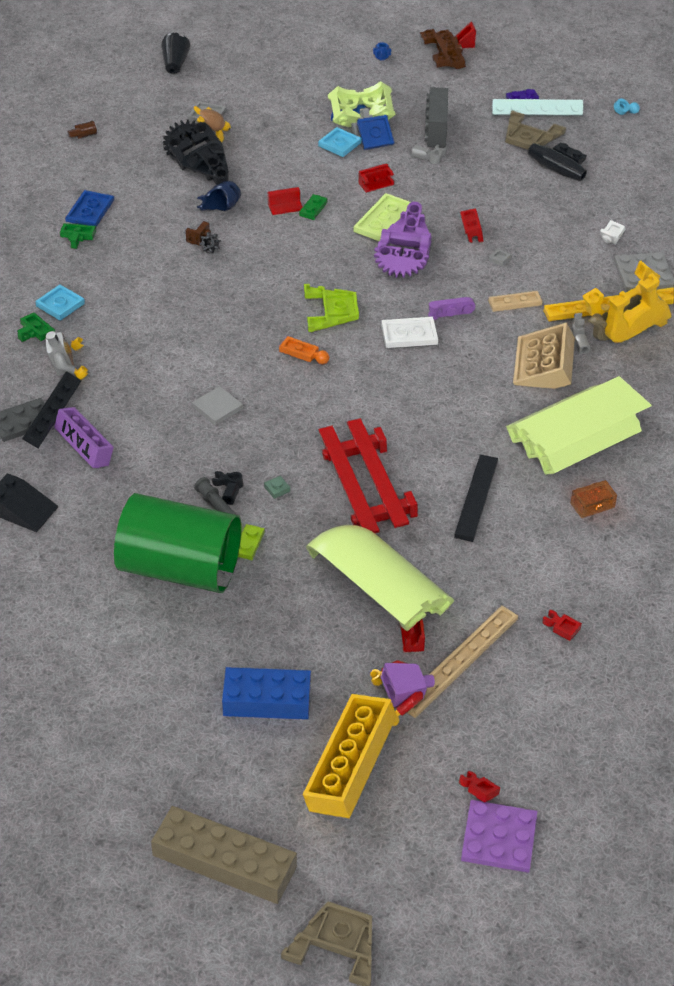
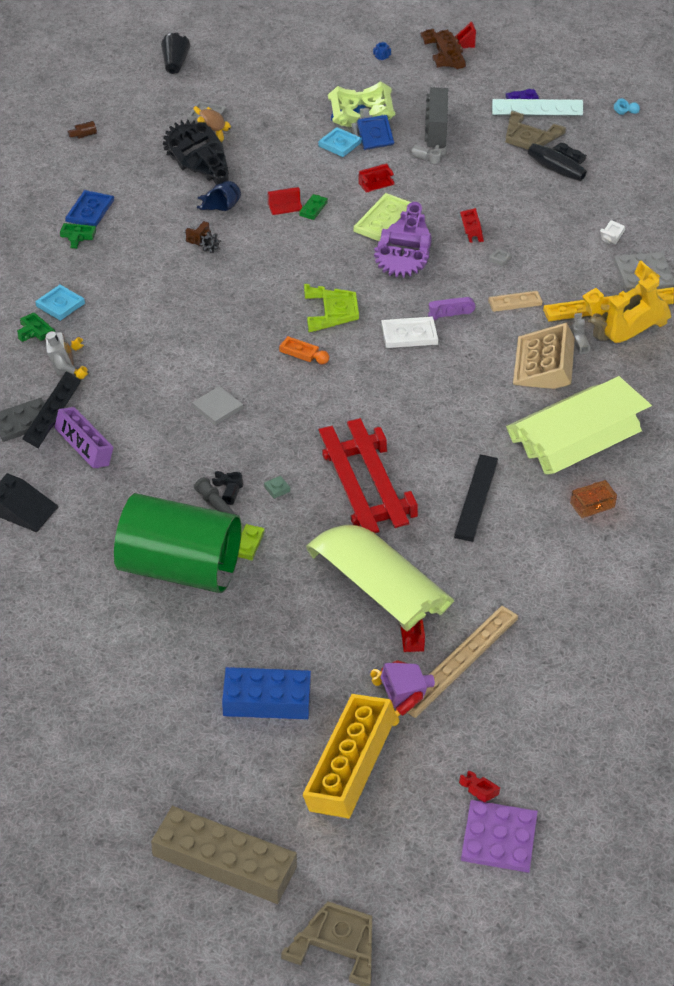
red plate [542,610,582,641] -> none

